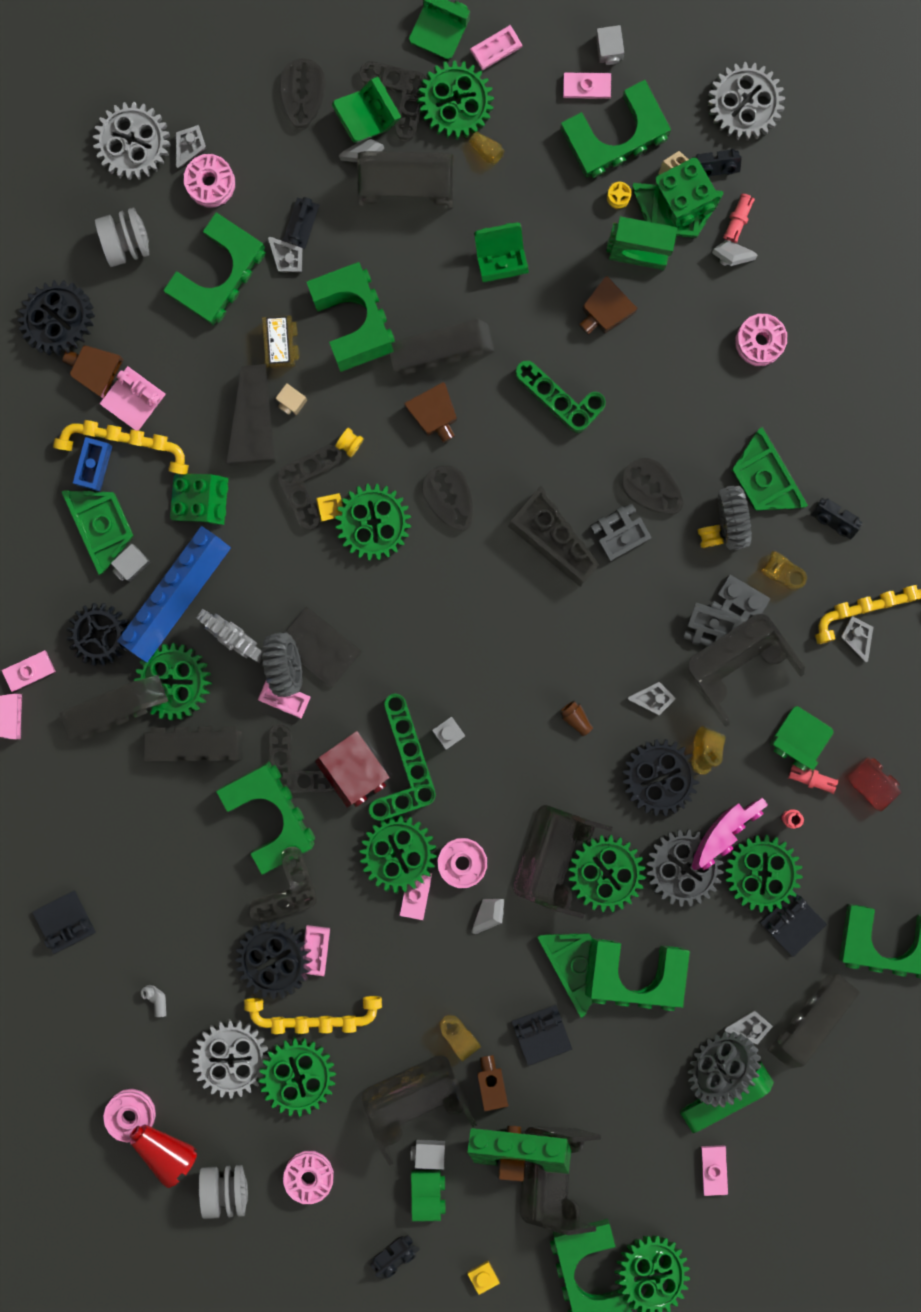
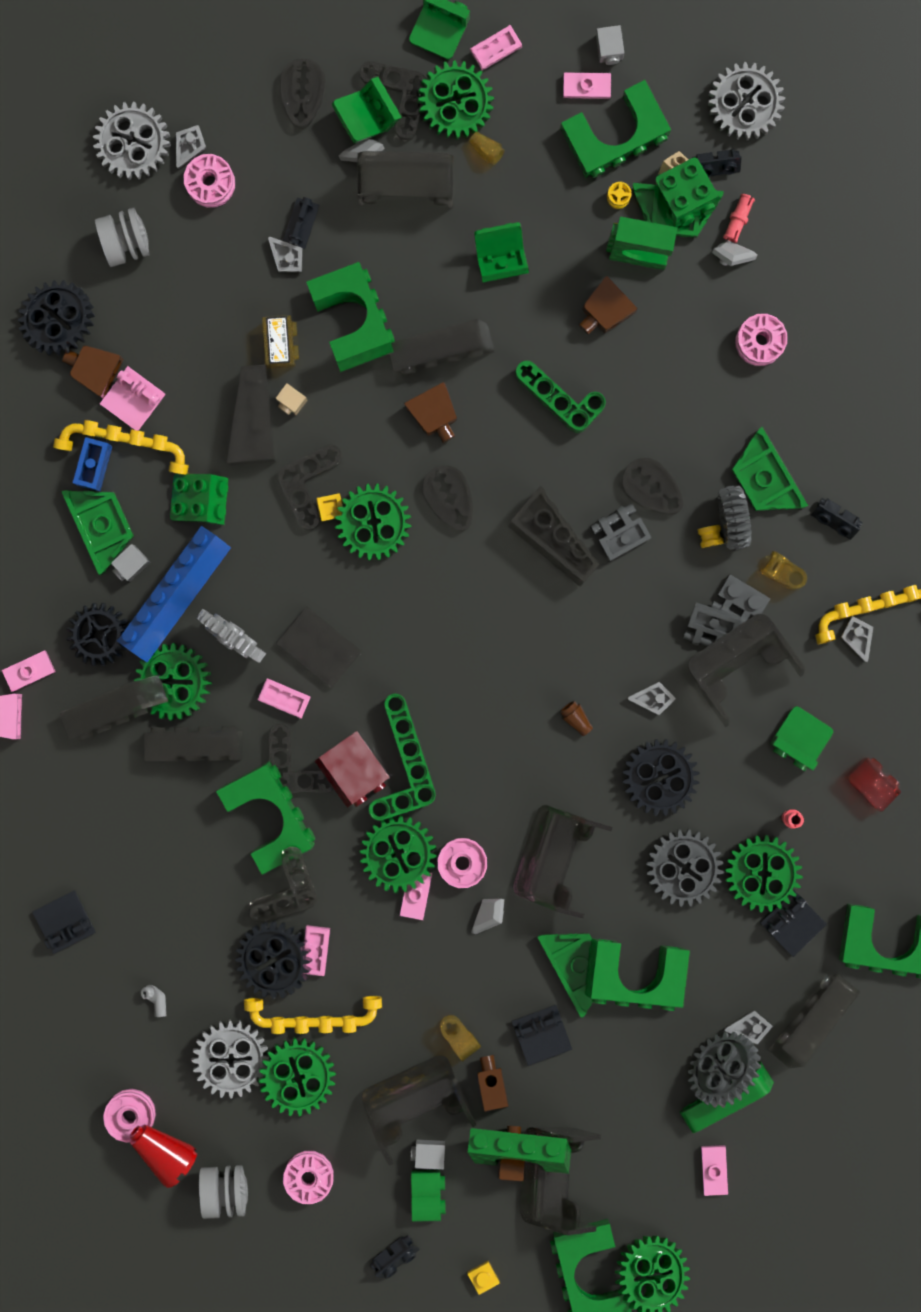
green arch [163,212,266,326] -> none
dark grey gear [262,632,303,697] -> none
yellow wheel [335,427,364,457] -> none
light grey brick [432,717,465,749] -> none
green gear [568,835,646,912] -> none
slope [691,798,768,870] -> none
clear yellow piece [692,726,725,775] -> none
coral pin [788,765,838,794] -> none

